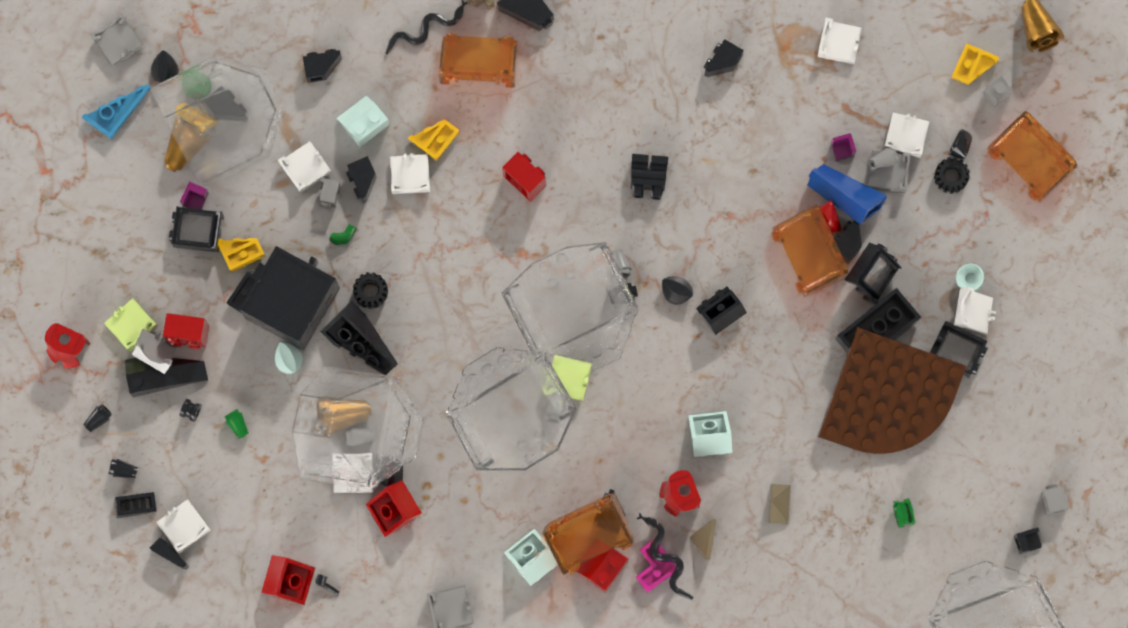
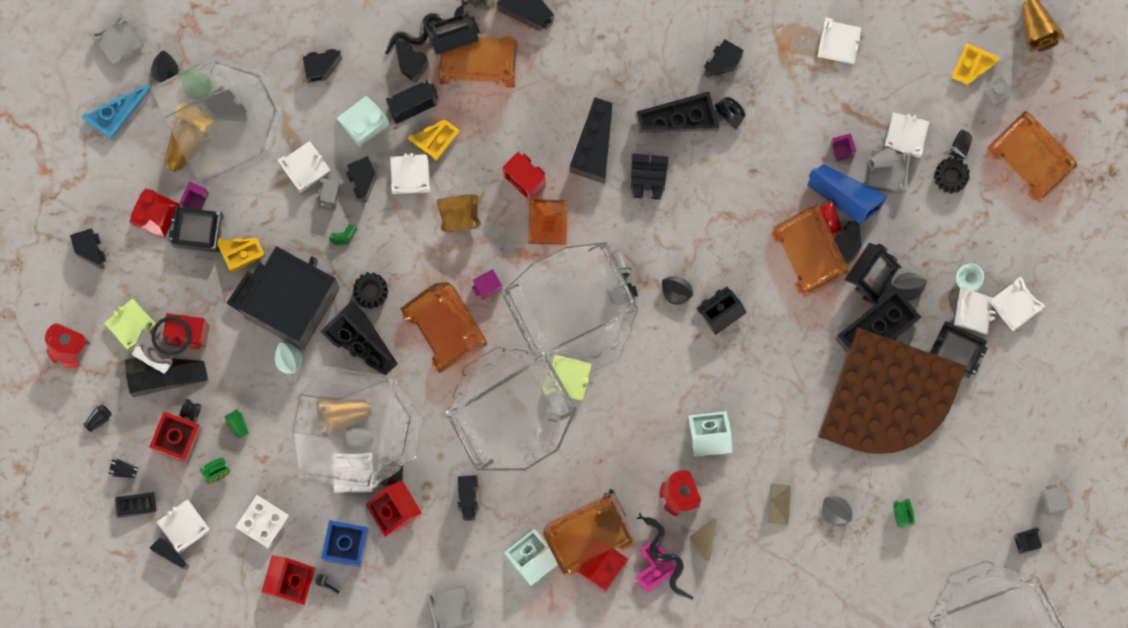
none -> black slope [70,228,106,269]
none -> red slope [129,188,181,239]
none -> red brick [149,411,202,464]
none -> black piece [151,316,191,356]
none -> green wheel [200,458,231,484]
none -> white piece [235,495,289,549]
none -> blue brick [321,520,369,568]
none -> black window [386,79,438,125]
none -> black slope [395,39,429,83]
none -> clear orange windscreen [400,282,487,373]
none -> black window [425,11,480,55]
none -> pearl gold piece [436,194,481,232]
none -> black hips [457,475,479,521]
none -> magenta brick [472,269,503,300]
none -> clear orange slope [528,199,568,245]
none -> black wedge [569,97,613,184]
none -> black wedge [635,91,720,133]
none -> black piece [714,97,746,130]
none -> dark grey piece [822,496,852,526]
none -> dark grey piece [893,272,927,300]
none -> white piece [989,276,1045,331]

